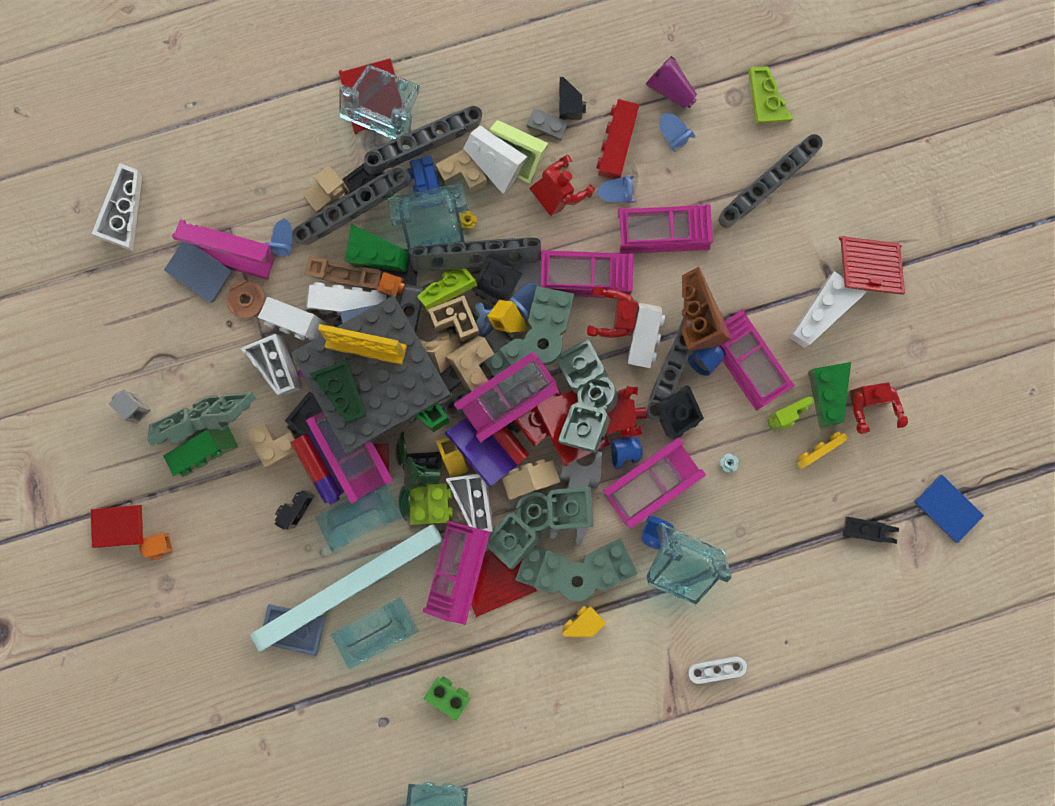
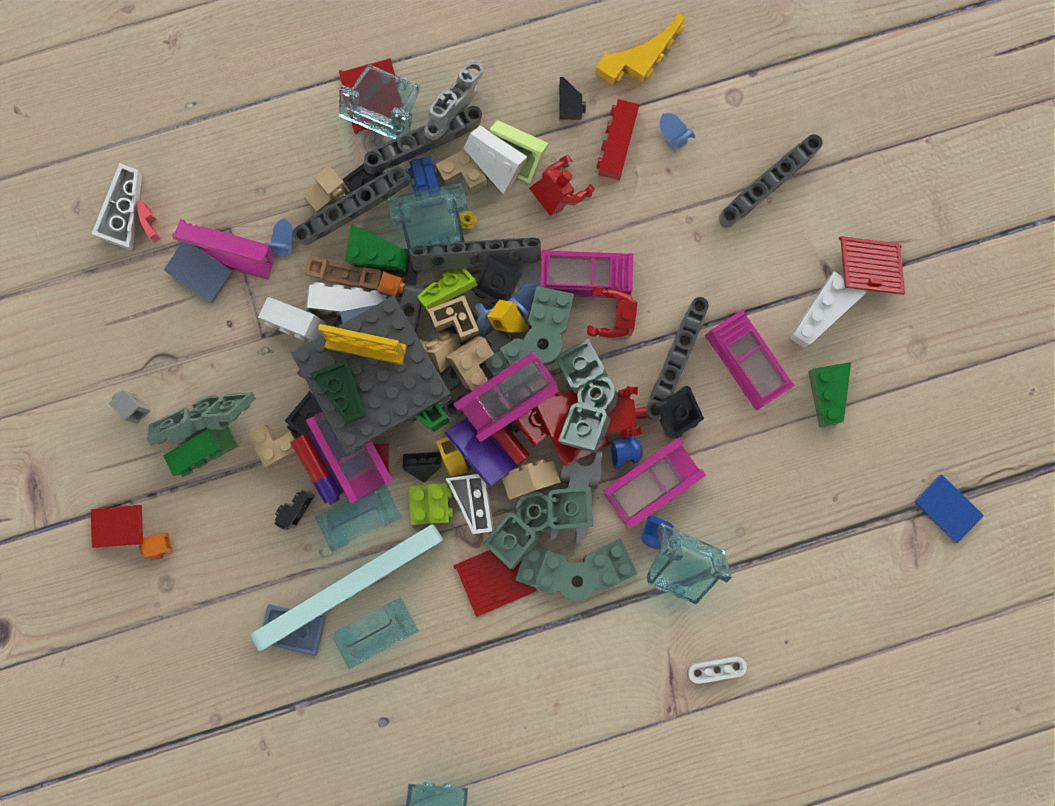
nougat plate [226,280,266,319] -> none
white wedge [240,334,302,396] -> none
dark green plant [395,432,440,521] -> none
dark pink piece [422,521,490,625] -> none
bright green brick [424,676,470,721] -> none
light grey plate [527,108,568,140] -> none
yellow slope [562,605,607,637] -> none
medium blue piece [597,175,636,203] -> none
dark pink piece [618,204,713,254] -> none
white wedge [627,303,665,368] -> none
magenta cone [646,56,697,108] -> none
dark orange wedge [682,267,731,351] -> none
blue helmet [687,346,724,376] -> none
light aqua plate [720,454,739,473] -> none
lime wing [748,66,793,124] -> none
lime plate [767,396,814,431] -> none
yellow plate [796,431,849,469] -> none
black hinge [842,516,899,544] -> none
red torso [850,382,908,434] -> none
none -> coral slope [137,199,161,242]
none -> light grey piece [423,62,484,140]
none -> yellow arch [595,13,686,86]

